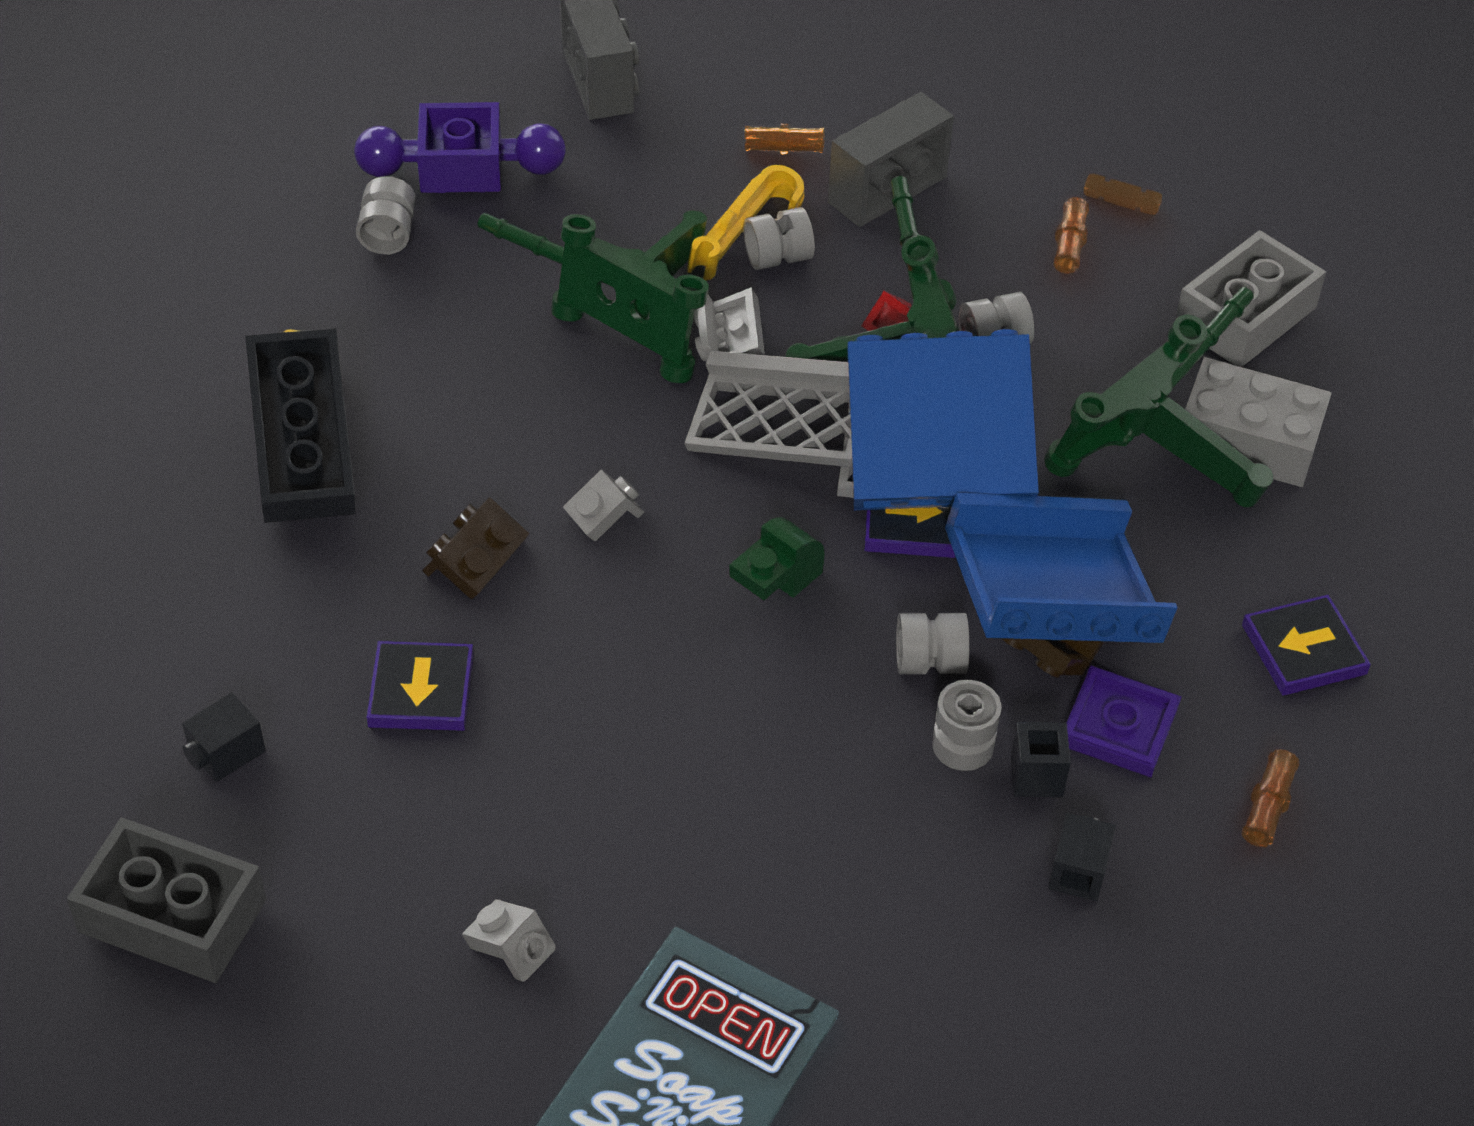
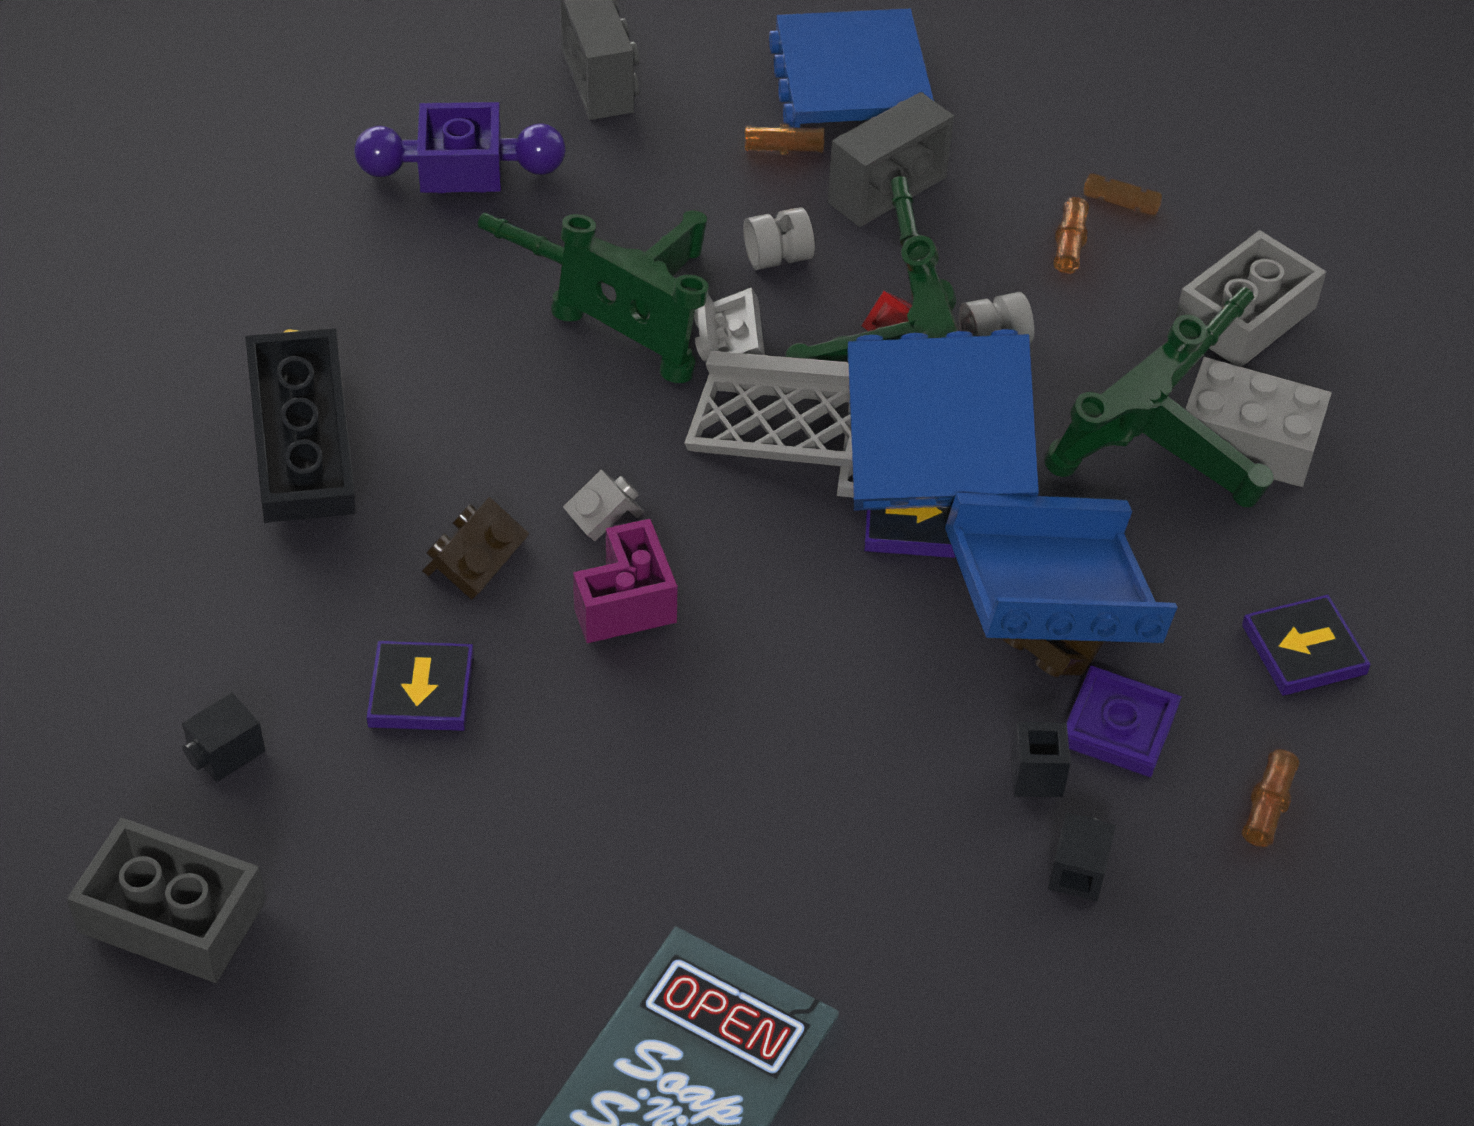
light grey wheel [356,176,416,255] -> none
light grey bracket [462,899,556,982] -> none
yellow piece [687,165,805,281] -> none
dark green brick [729,517,825,601] -> none
light grey wheel [896,613,969,675] -> none
light grey wheel [932,680,1002,771] -> none
none -> magenta brick [573,519,678,643]
none -> blue panel [769,9,934,143]

